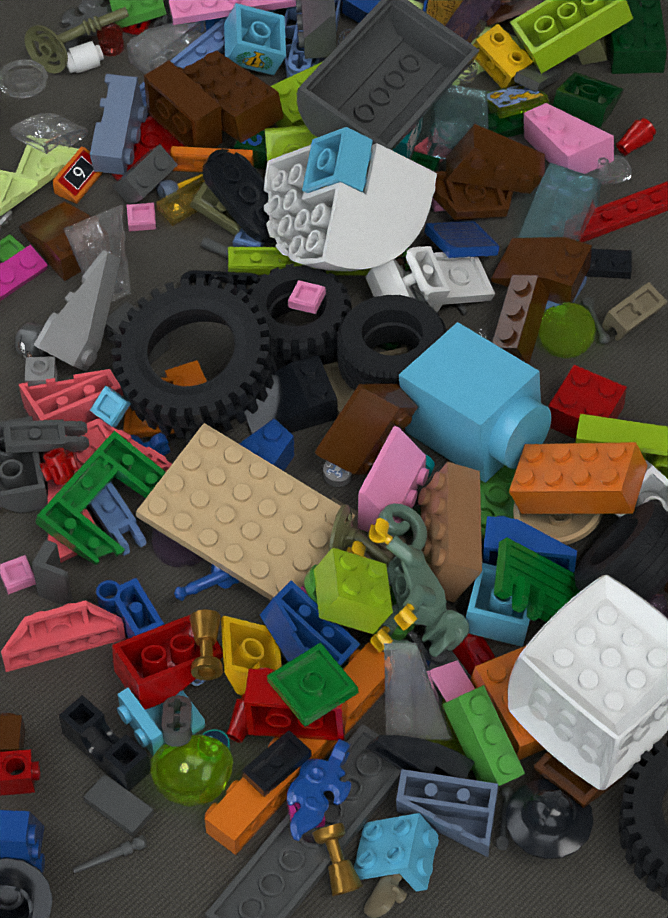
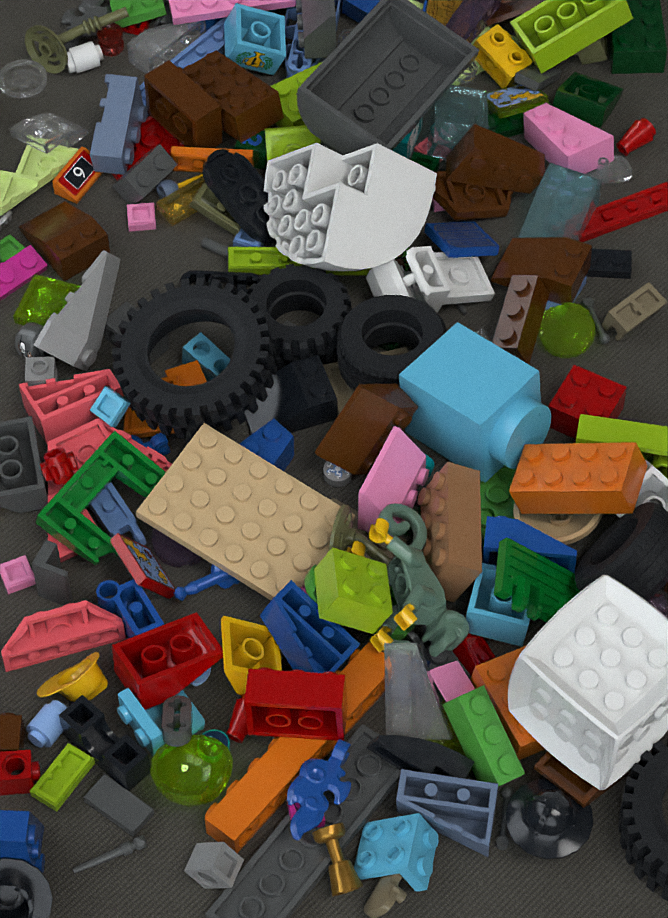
dark grey hinge [3,419,89,453] -> none
clear wedge [63,204,131,302] -> none
pearl gold piece [189,609,223,680] -> none
black plate [242,730,312,797] -> none
green tile [267,642,359,727] -> none
bright pink tile [288,280,326,314] -> none
medium azure brick [302,127,373,193] -> none
none -> clear neon green plate [13,274,80,326]
none -> light blue brick [26,700,67,748]
none -> lime plate [30,743,95,812]
none -> yellow piece [37,652,108,702]
none -> tile [110,533,175,599]
none -> medium azure leg [182,332,230,381]
none -> light grey brick [184,842,244,889]

